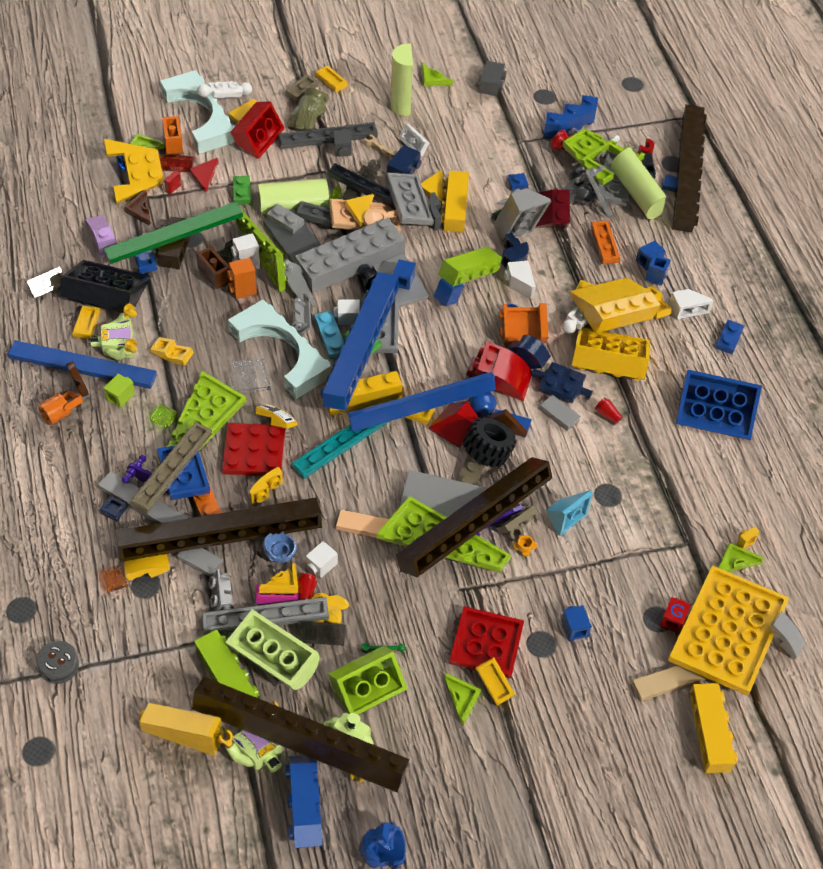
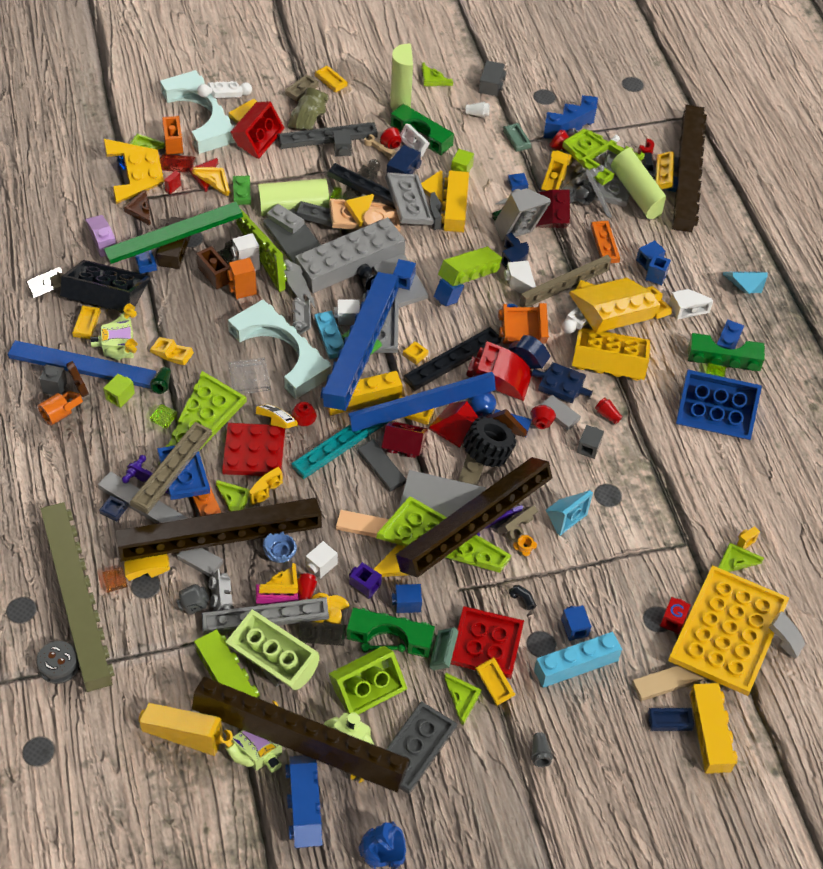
none -> dark grey brick [39,365,67,395]
none -> olive brick [40,502,115,692]
none -> dark green cone [150,367,171,394]
none -> dark grey head [177,584,210,615]
none -> yellow tile [192,167,230,196]
none -> lime tile [216,480,251,511]
none -> red cone [291,402,317,426]
none -> green arch [347,608,435,658]
none -> dark purple brick [349,562,382,599]
none -> dark grey tile [358,440,406,492]
none -> yellow tile [374,544,408,577]
none -> red cone [380,128,402,149]
none -> dark red slope [382,421,428,458]
none -> dark grey tile [386,701,458,795]
none -> green arch [390,104,454,156]
none -> blue brick [392,584,422,613]
none -> black tile [403,327,502,391]
none -> yellow tile [403,341,429,365]
none -> sand green tile [429,627,459,671]
none -> lime brick [451,149,474,172]
none -> white cone [466,102,490,118]
none -> sand green tile [503,123,532,152]
none -> black arm [509,585,537,610]
none -> dark tan tile [520,255,611,307]
none -> red cone [530,405,556,429]
none -> dark grey cone [531,732,553,767]
none -> medium azure brick [534,632,622,688]
none -> yellow slope [541,157,568,191]
none -> yellow slope [551,150,573,165]
none -> dark grey brick [577,425,604,459]
none -> dark blue tile [648,708,695,731]
none -> yellow tile [655,151,674,190]
none -> green arch [688,333,765,371]
none -> clear neon green tile [706,363,726,377]
none -> medium azure slope [723,271,768,294]

